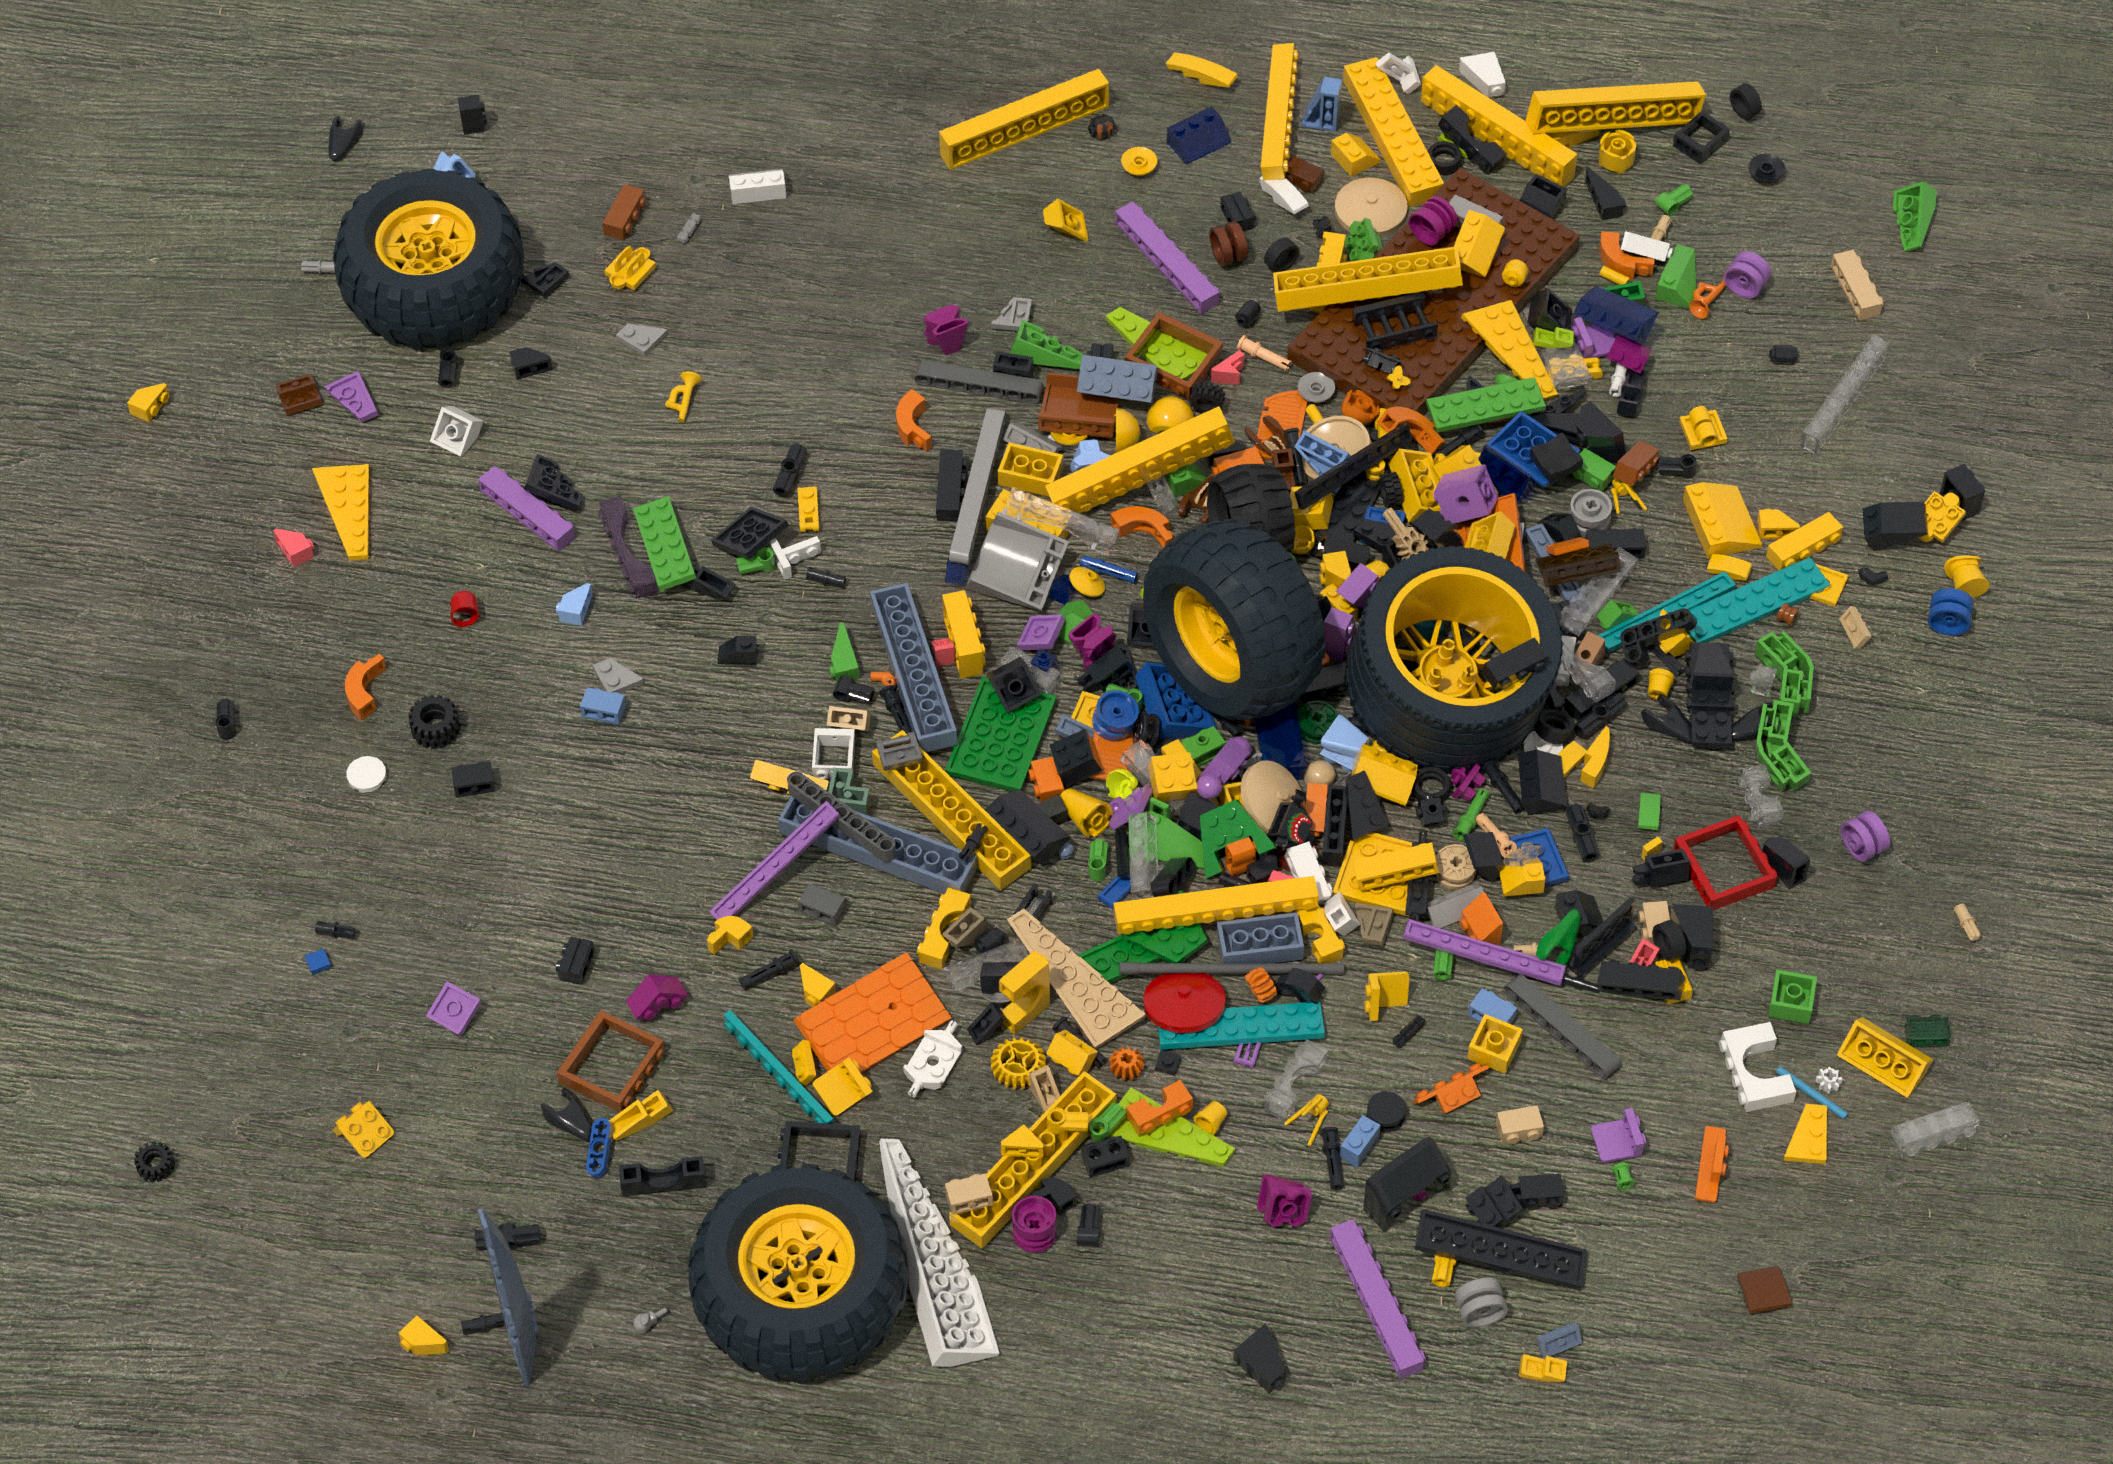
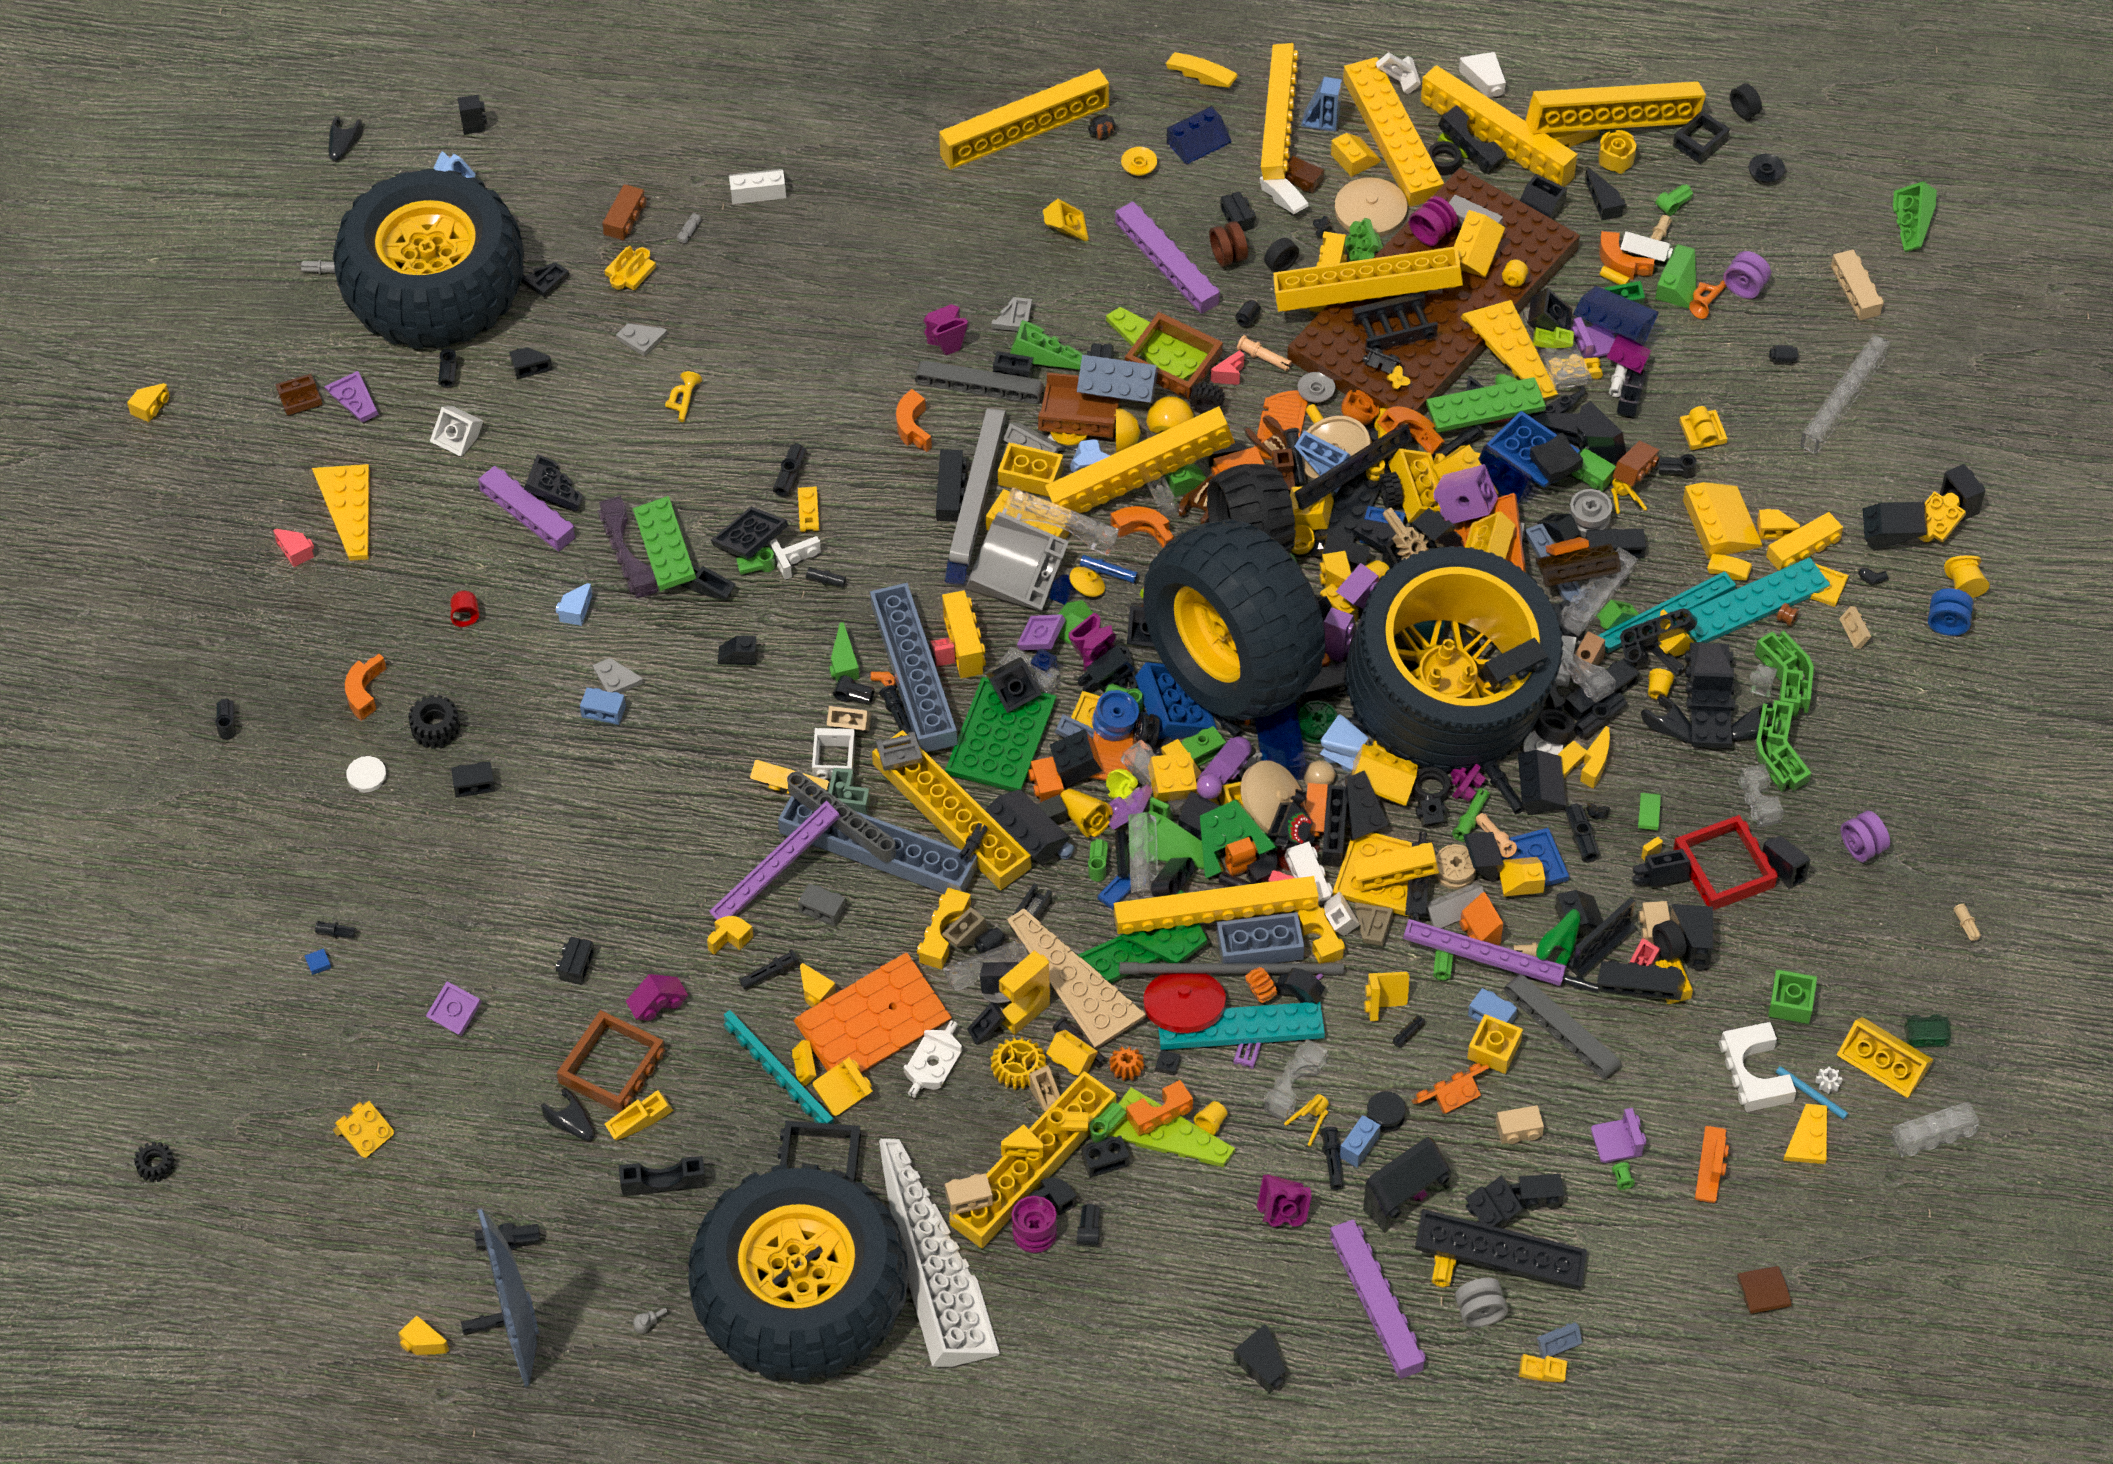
blue beam [586,1118,613,1178] -> none
clear plate [1504,842,1542,866] -> none

